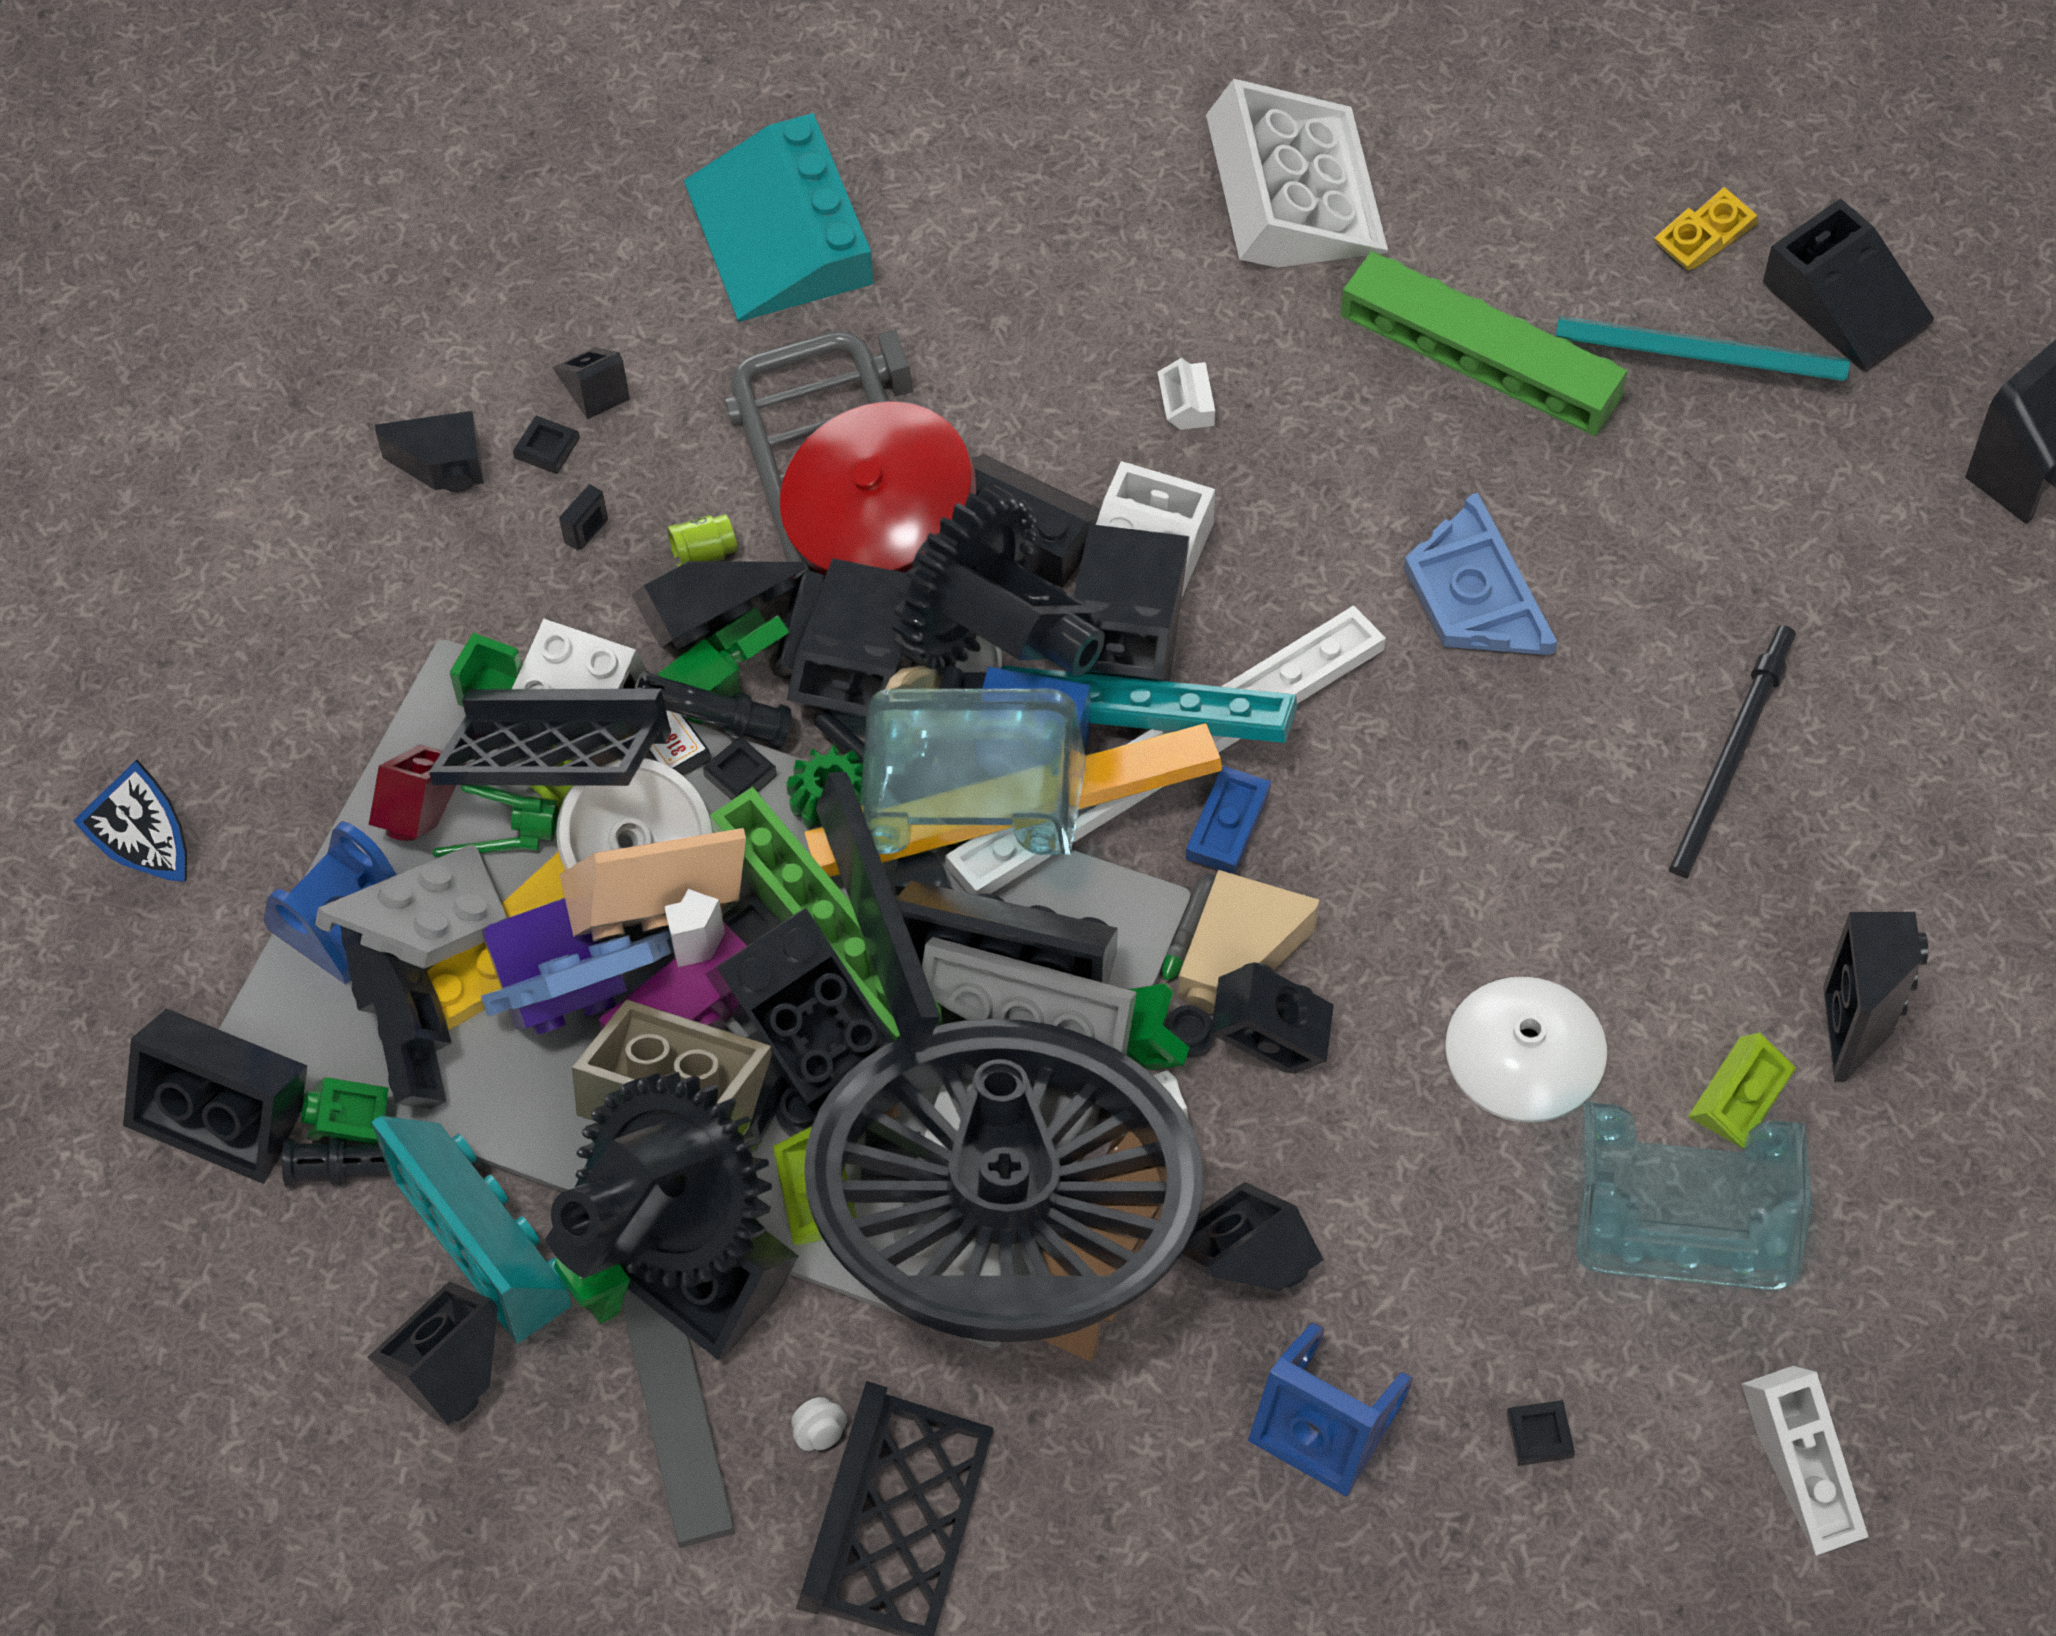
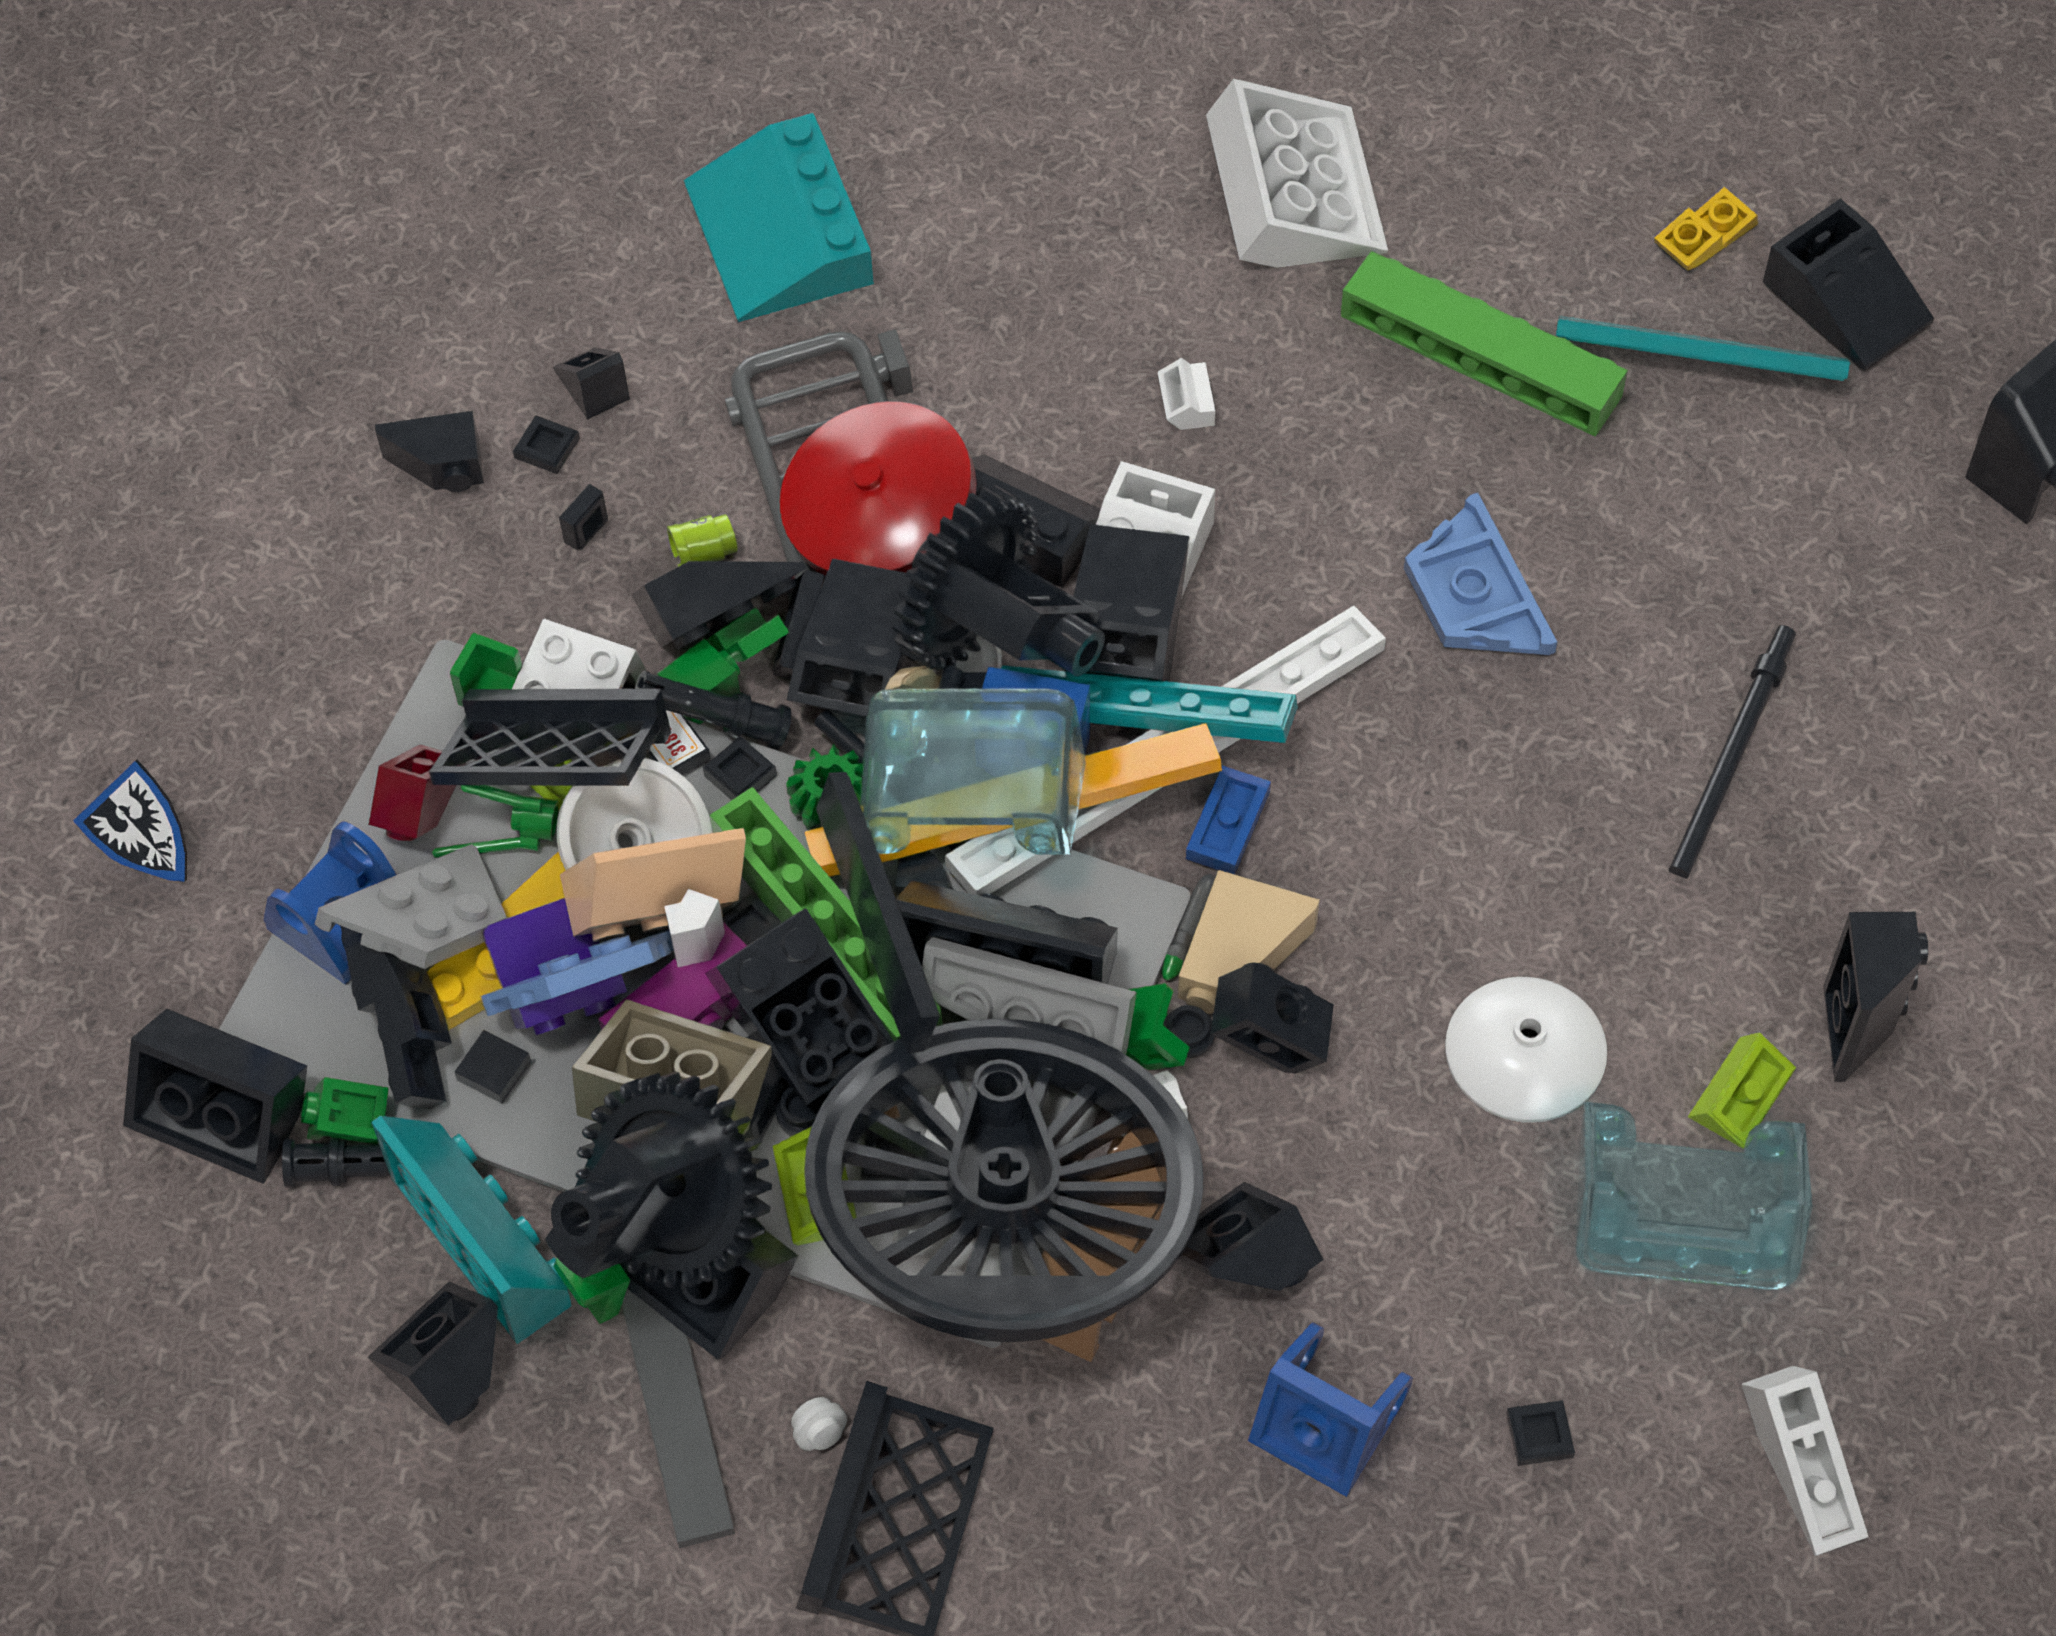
none -> black tile [454,1030,531,1103]

